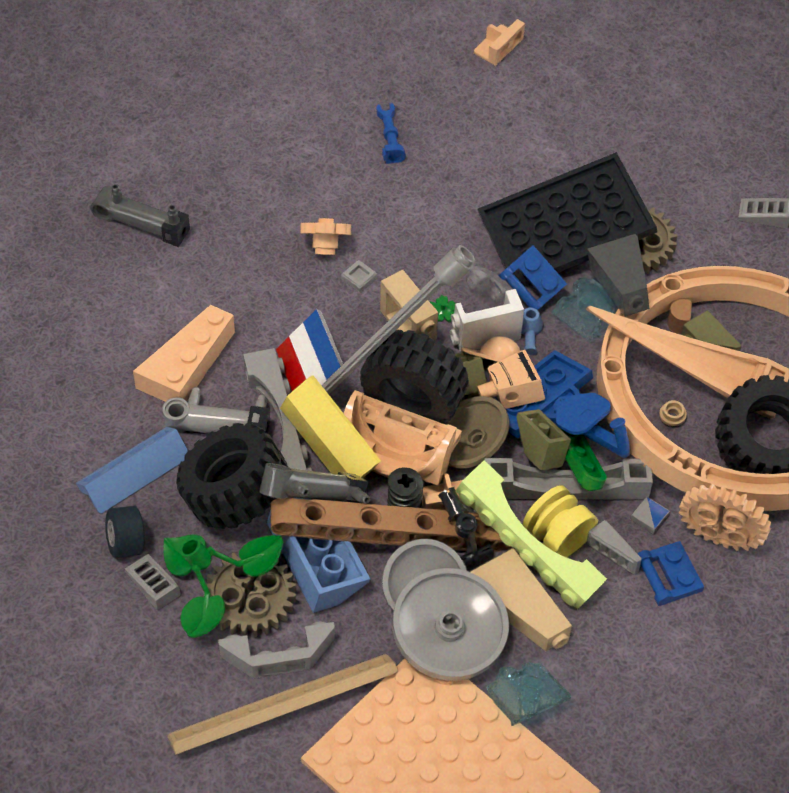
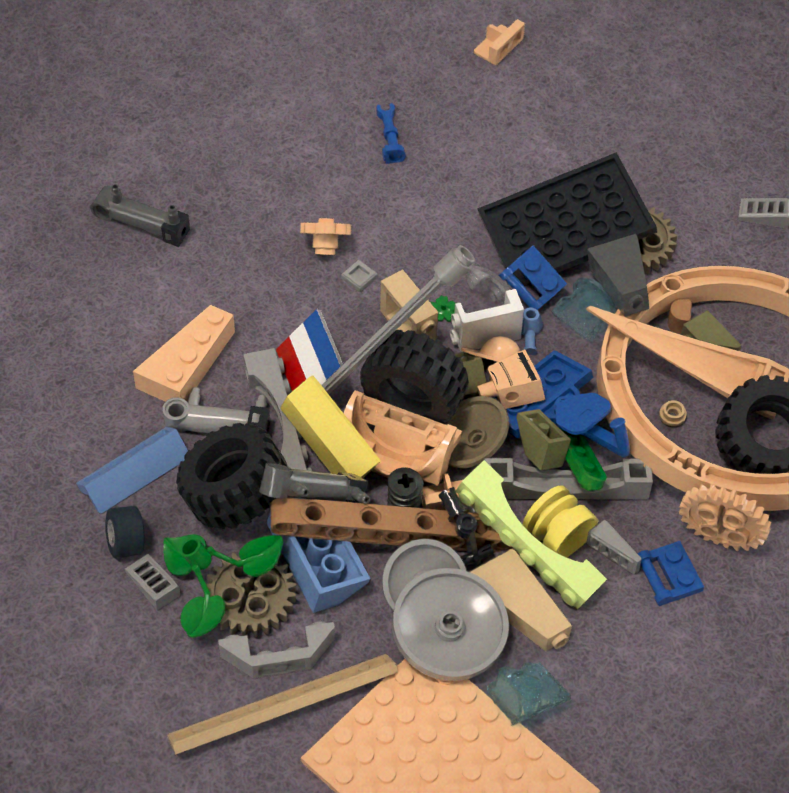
light grey tile [631,497,670,534] -> none

